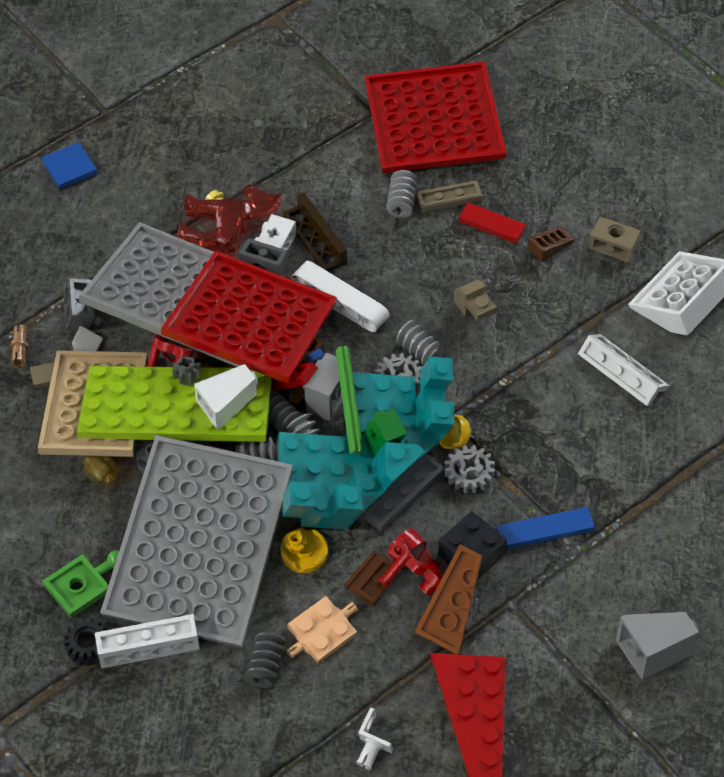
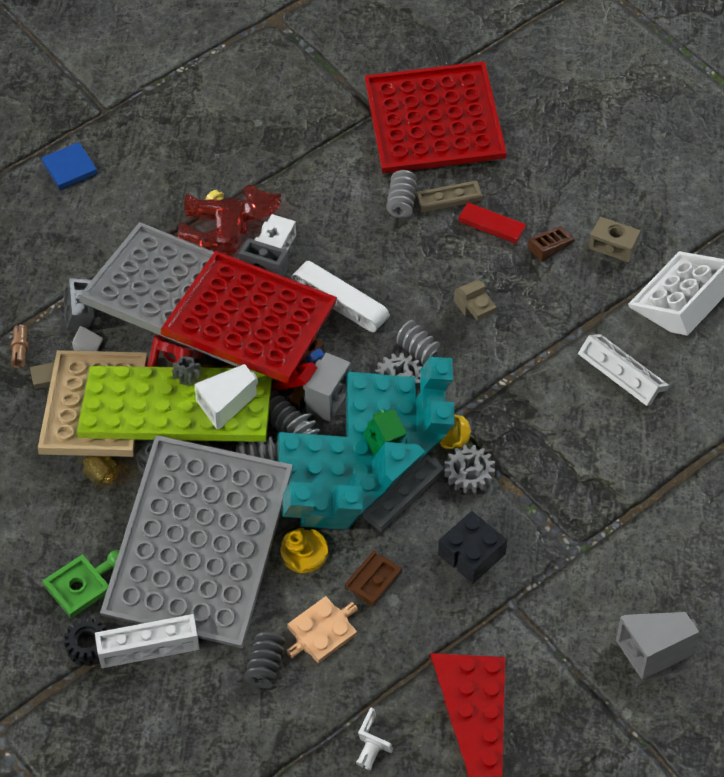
dark brown fence [283,193,347,272] -> none
bright green axle [336,346,363,455] -> none
red piece [378,528,444,596] -> none
dark orange wing [414,544,483,655] -> none
blue tile [496,507,595,549] -> none

